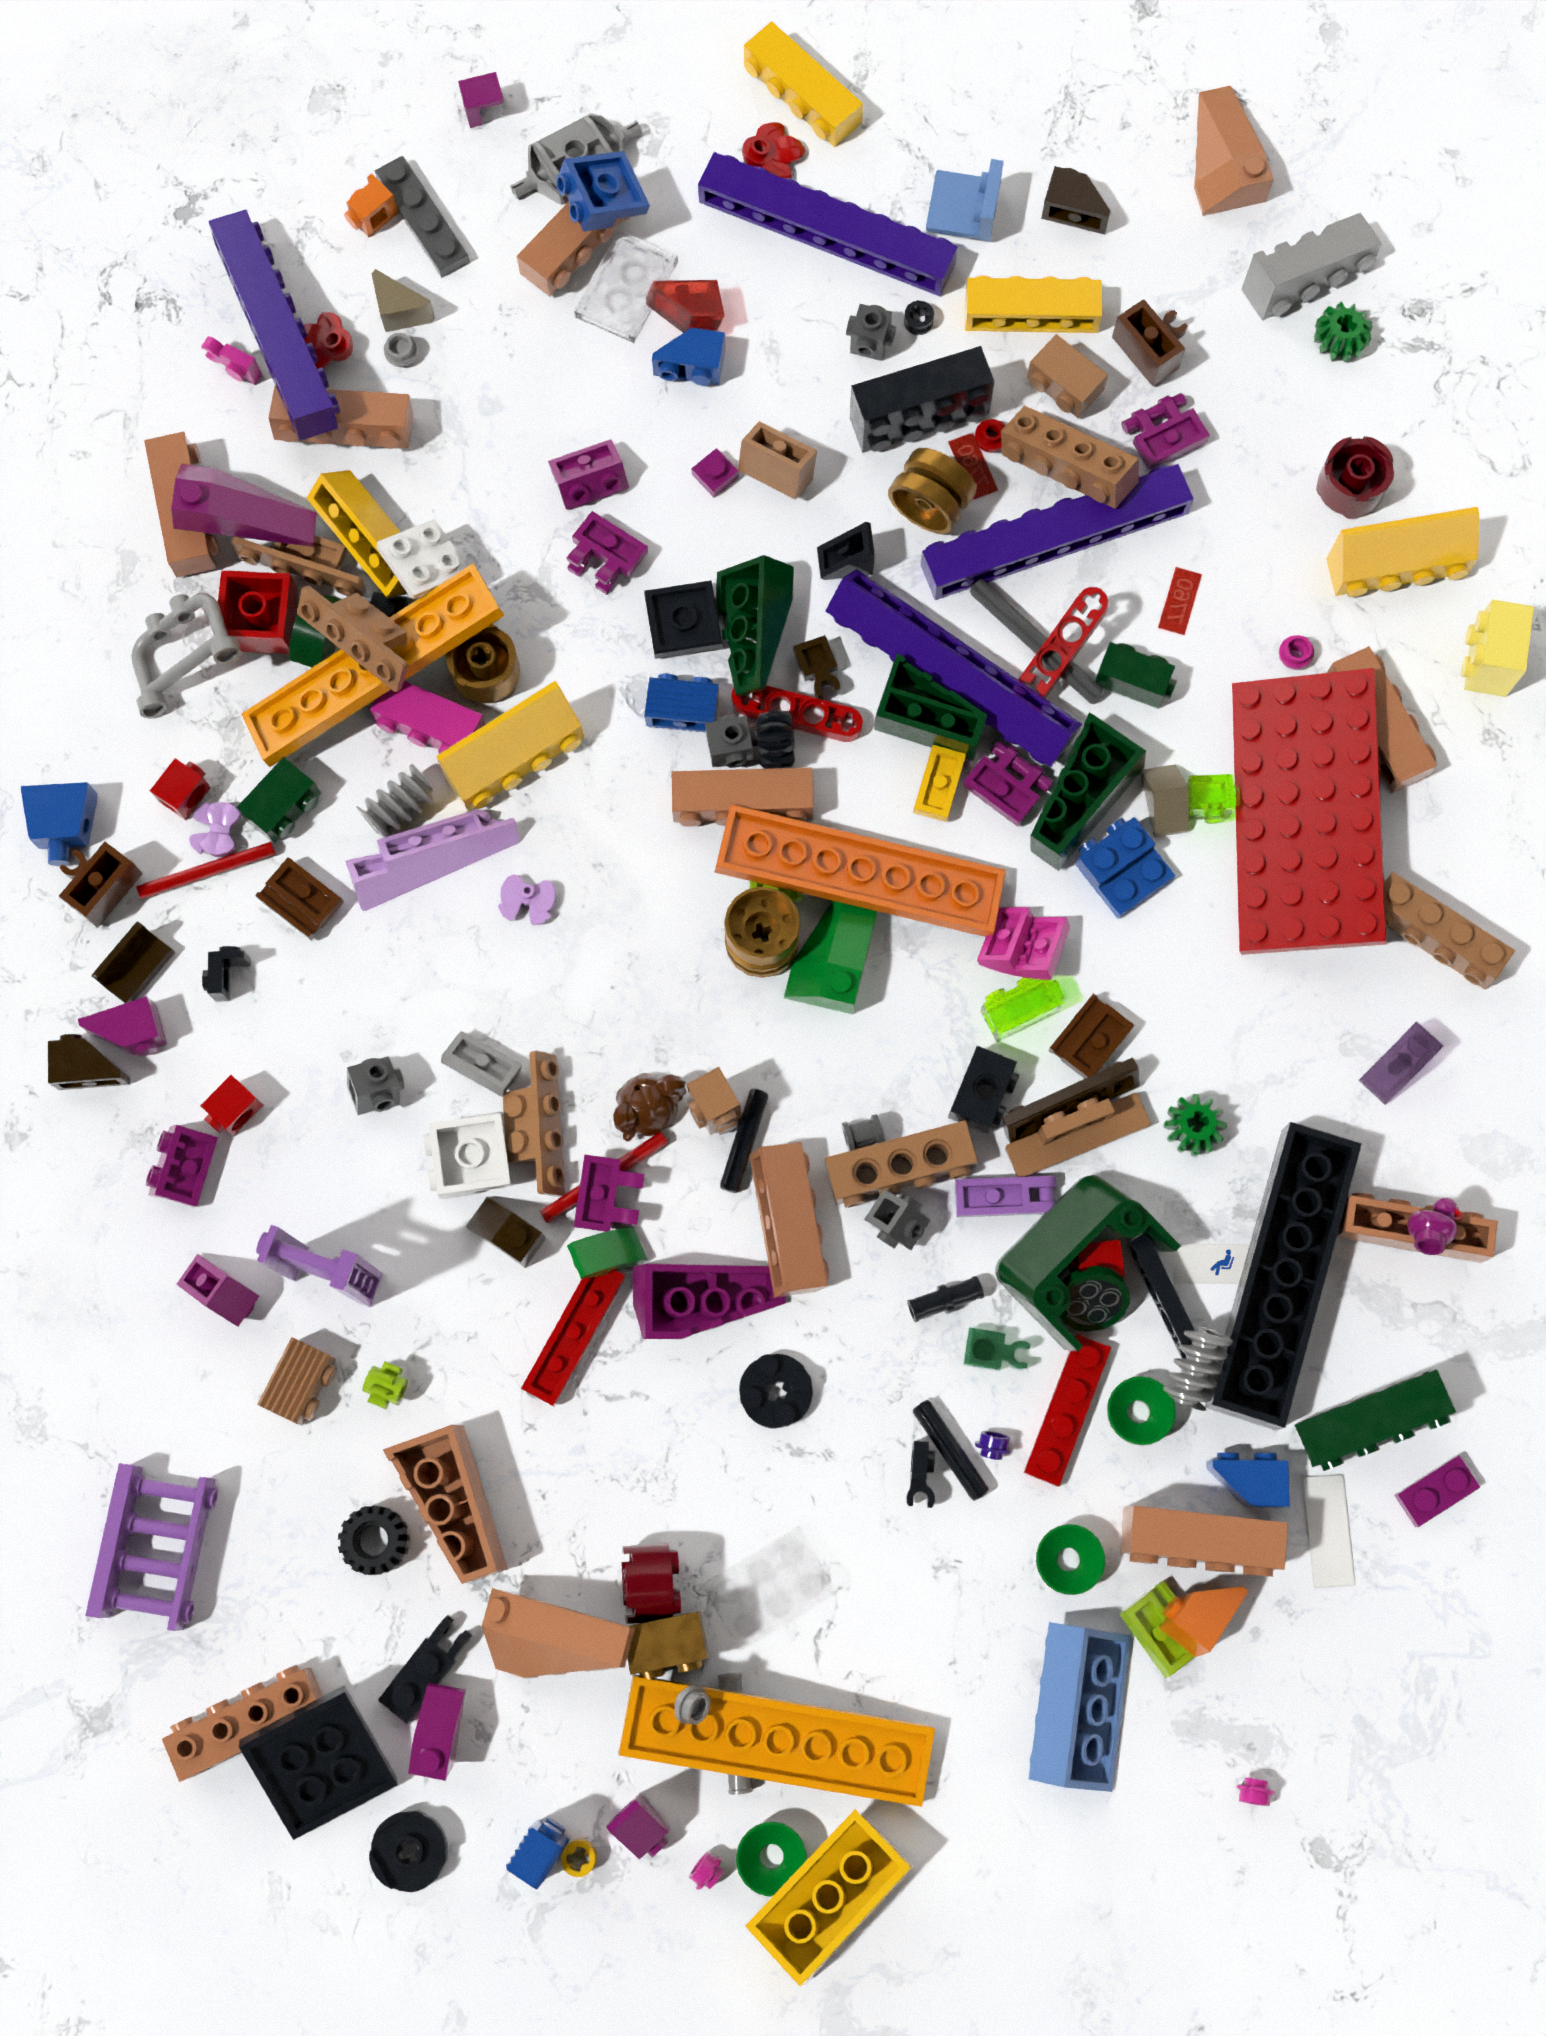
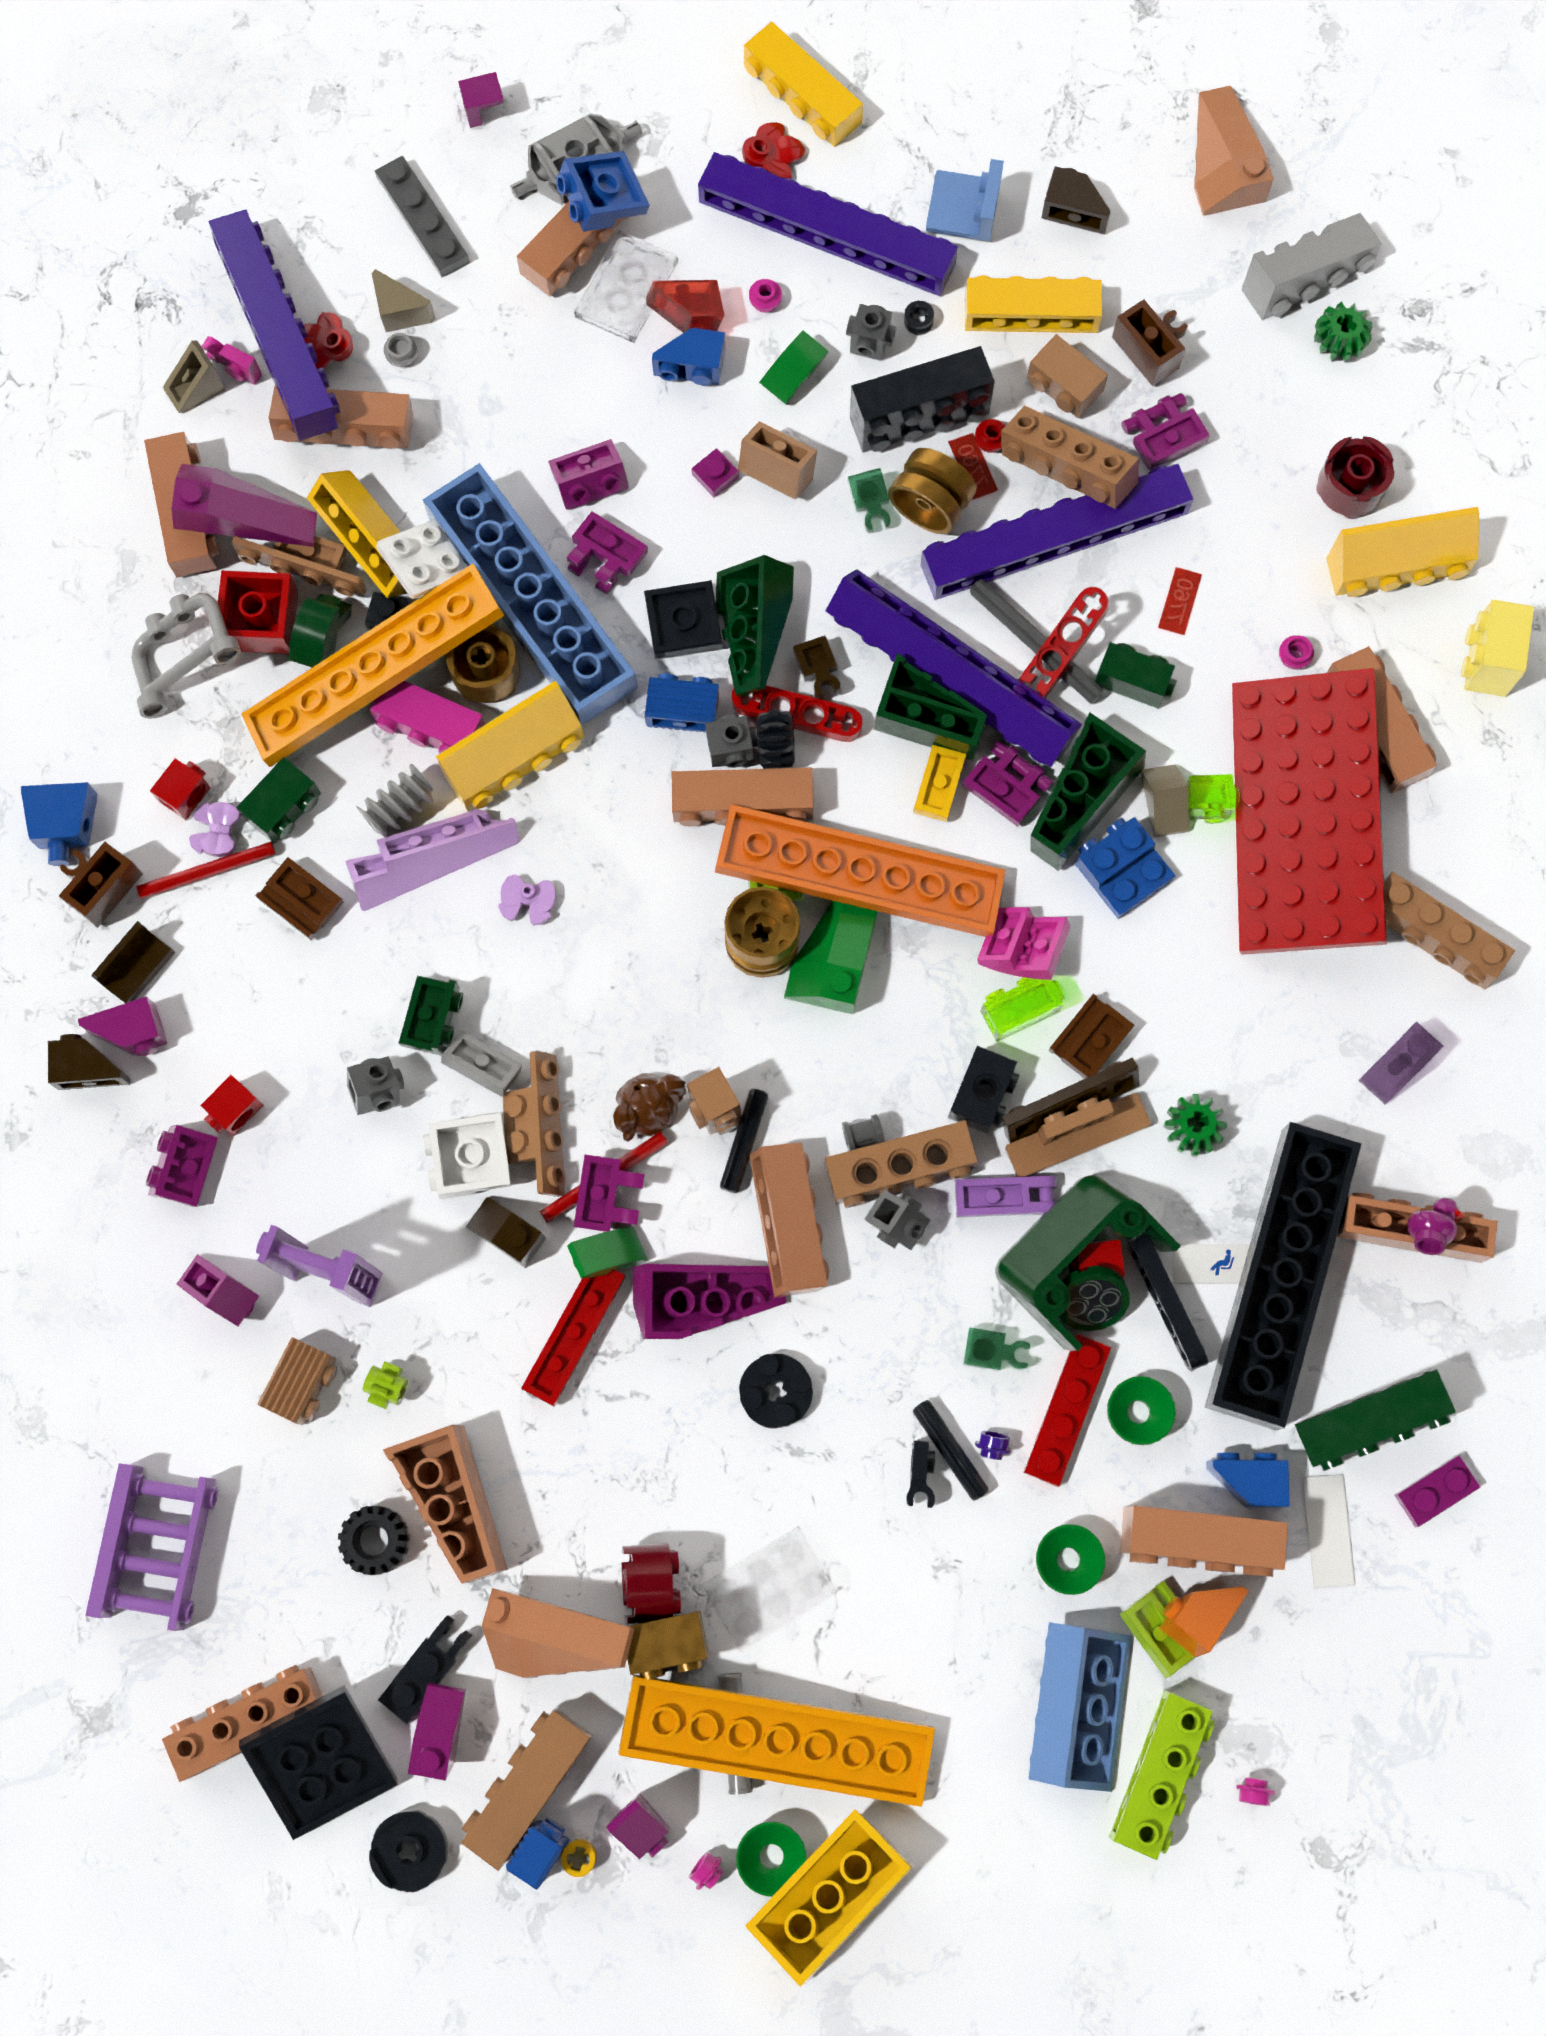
black bracket [202,946,251,1002] -> none
medium nougat bracket [297,585,408,692] -> none
orange brick [344,173,399,237] -> none
light grey plate [675,1685,711,1725] -> none
black slope [817,522,875,580] -> none
black pin [907,1276,984,1322] -> none
light grey piece [1163,1326,1233,1411] -> none
none -> dark tan slope [163,340,225,413]
none -> dark green bracket [398,975,464,1056]
none -> medium blue brick [422,463,638,726]
none -> medium nougat brick [461,1708,593,1871]
none -> dark pink plate [749,279,782,313]
none -> green slope [759,330,829,405]
none -> clear green plate [847,468,890,533]
none -> lime brick [1109,1691,1215,1860]

